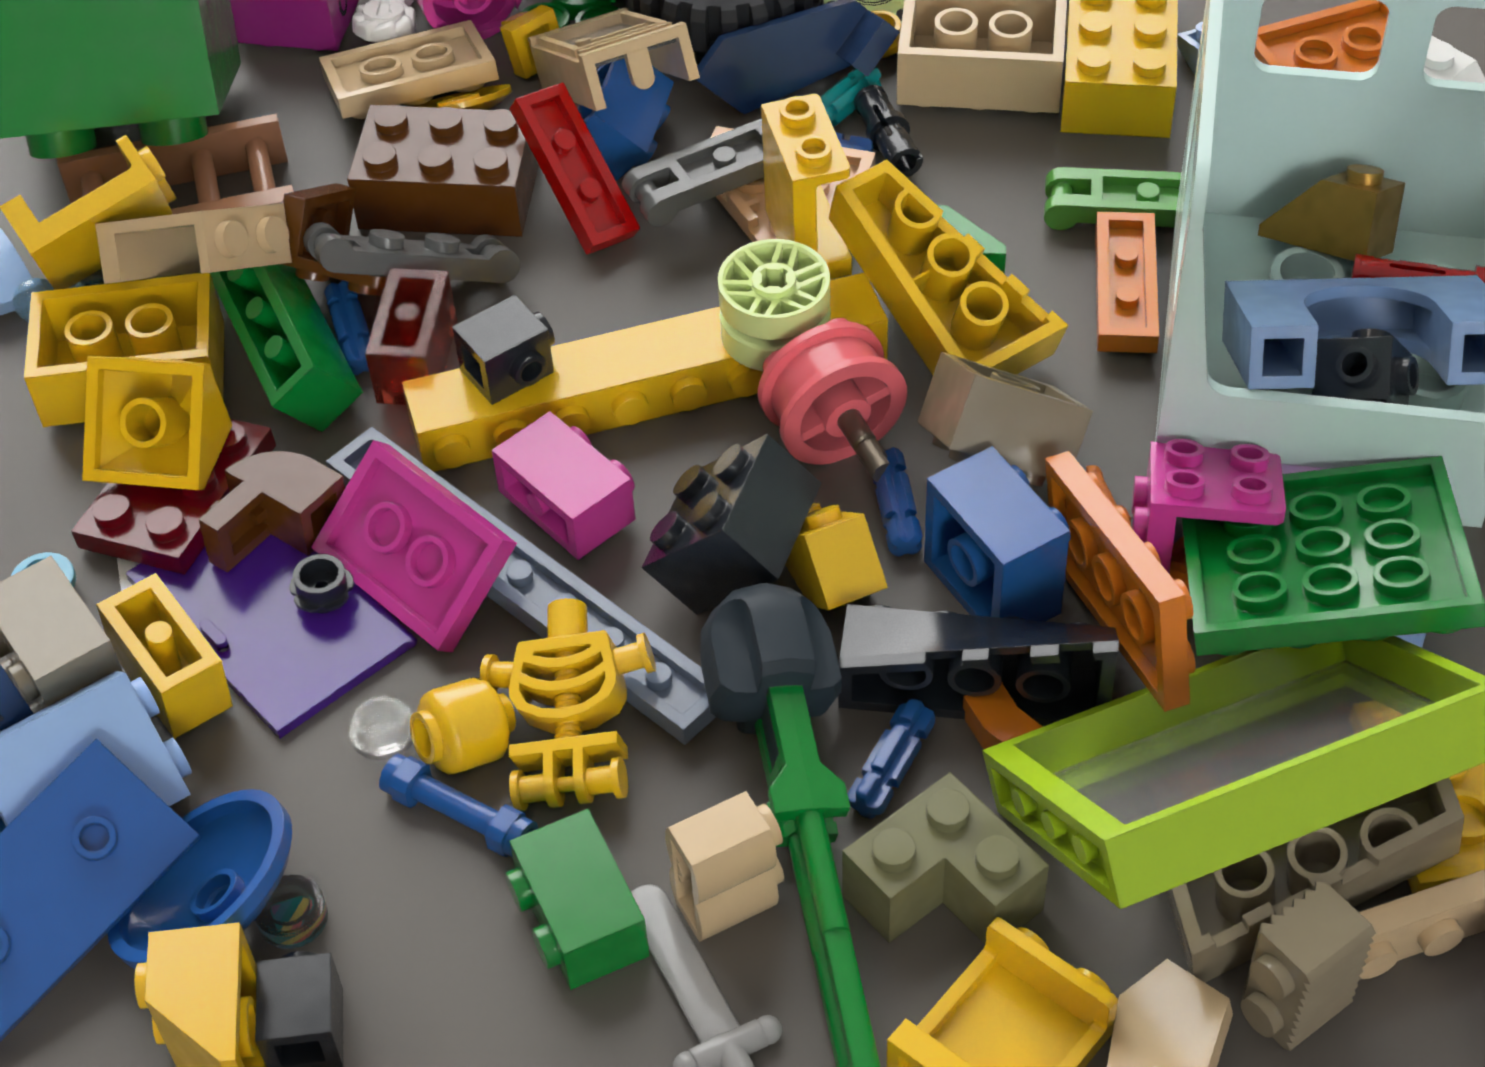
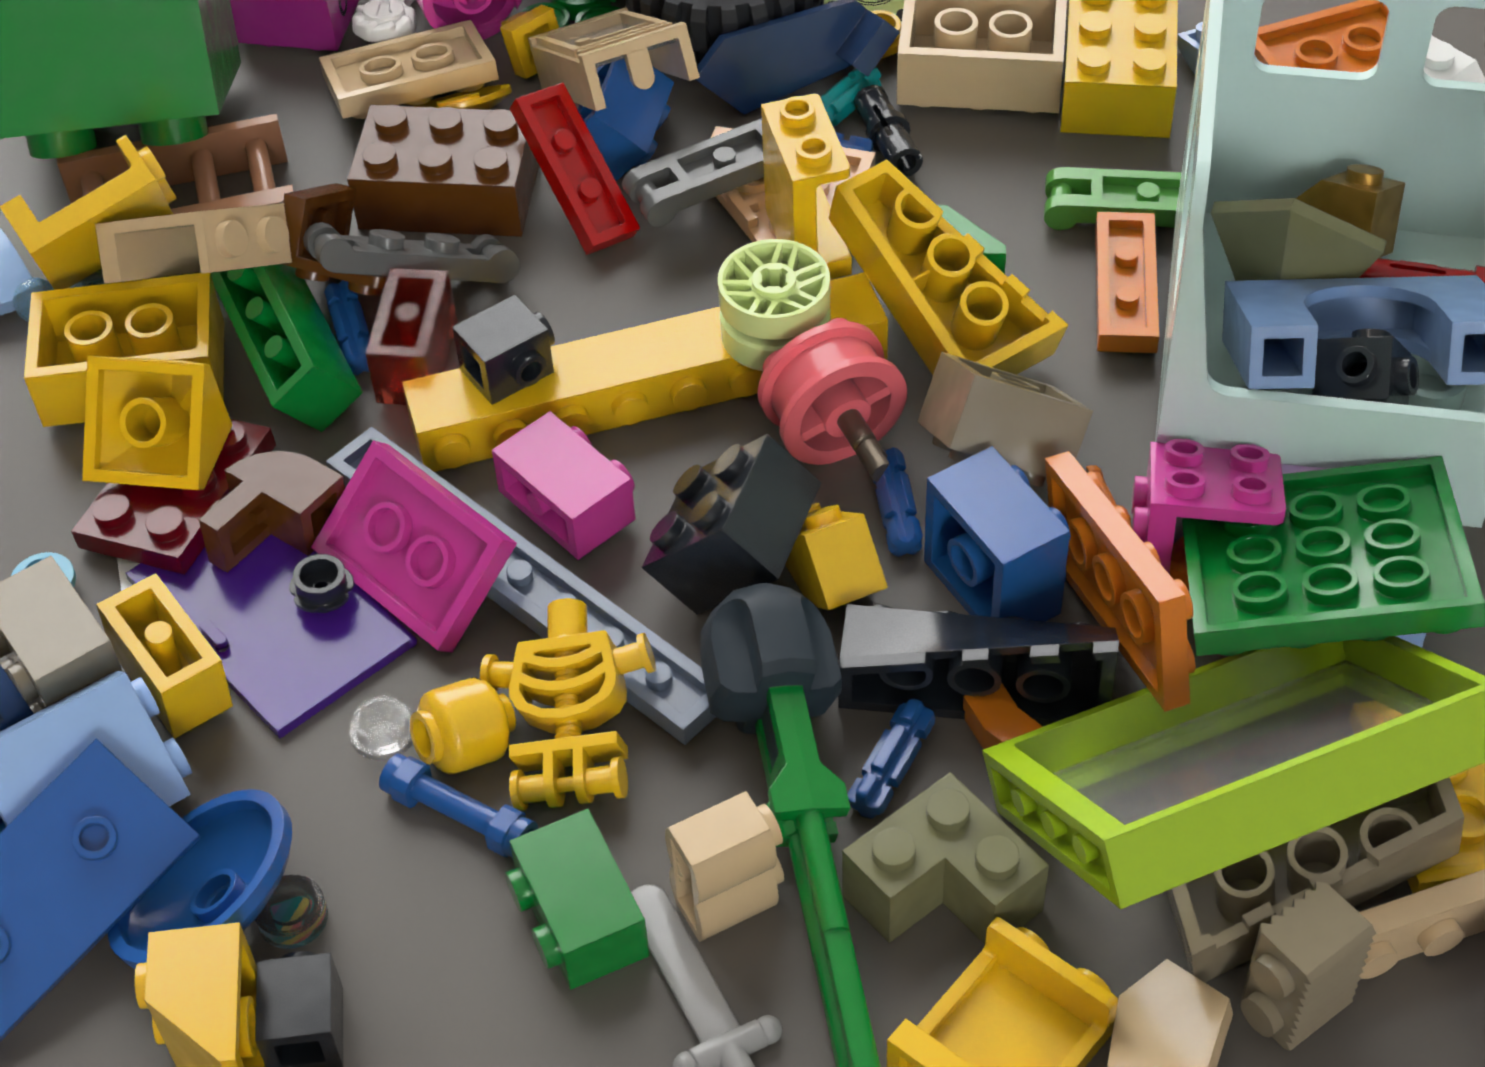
none -> olive slope [1211,198,1387,281]

